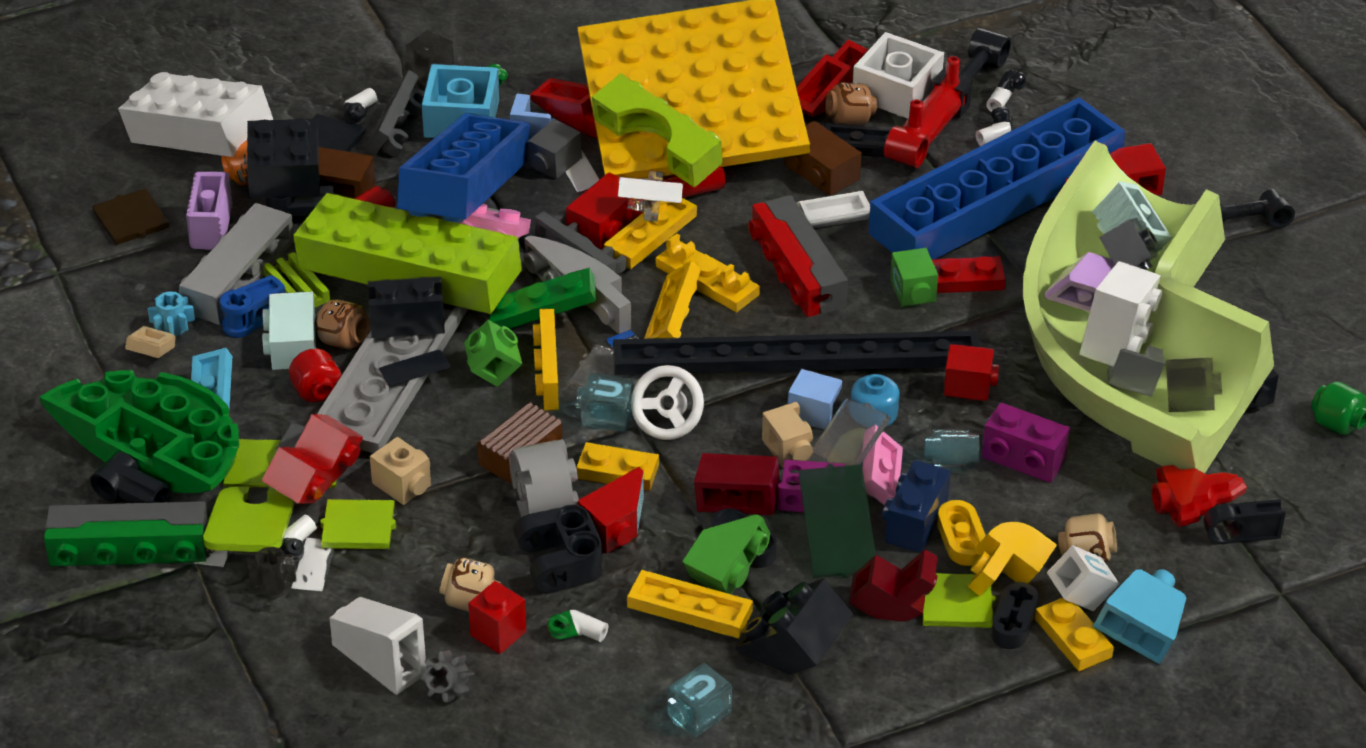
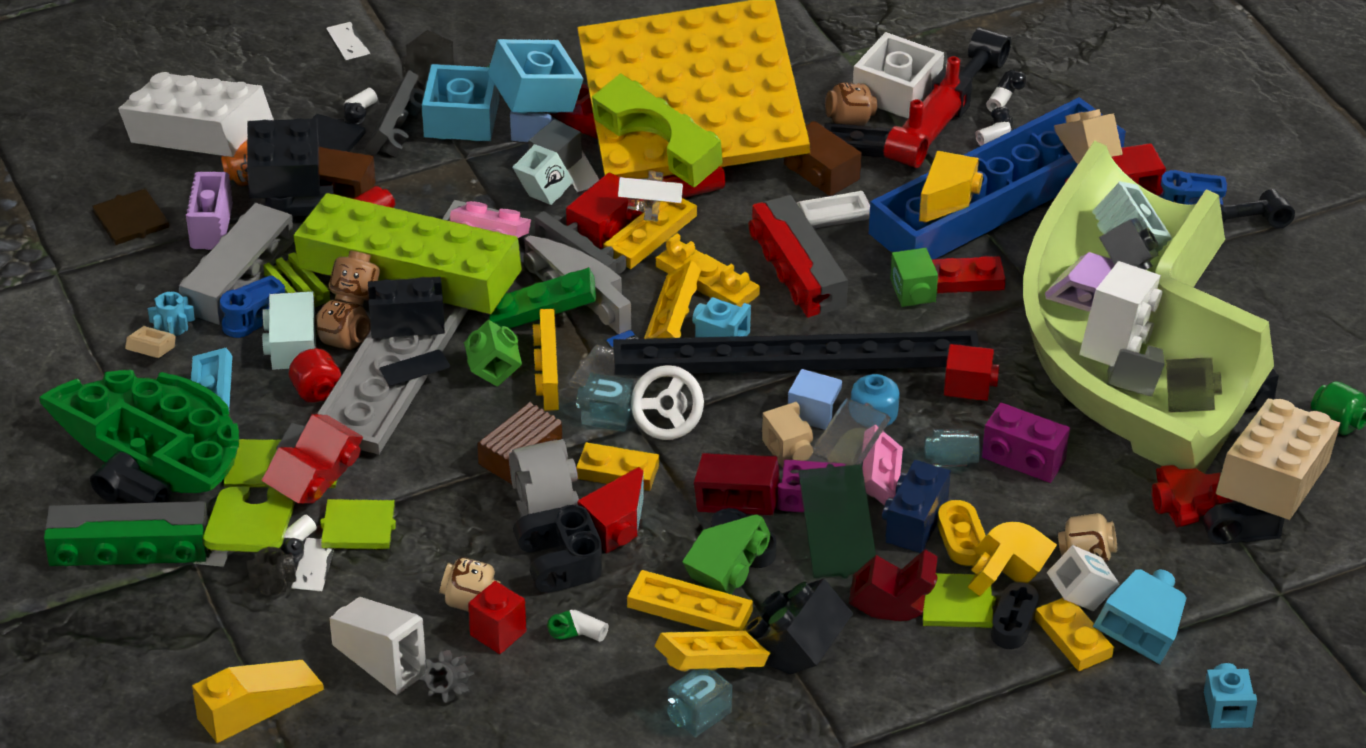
tan brick [370,437,431,505] -> none
blue brick [397,113,530,222] -> none
red slope [796,39,869,117] -> none
none -> yellow slope [192,660,324,743]
none -> white sticker [326,22,370,60]
none -> medium nougat head [329,251,380,306]
none -> medium azure brick [488,39,583,114]
none -> light aqua brick [512,144,574,205]
none -> yellow plate [654,631,770,671]
none -> medium azure brick [692,297,751,337]
none -> yellow slope [919,151,983,222]
none -> tan slope [1054,109,1123,164]
none -> blue piece [1159,170,1227,205]
none -> medium azure brick [1204,663,1257,728]
none -> tan brick [1216,398,1340,520]

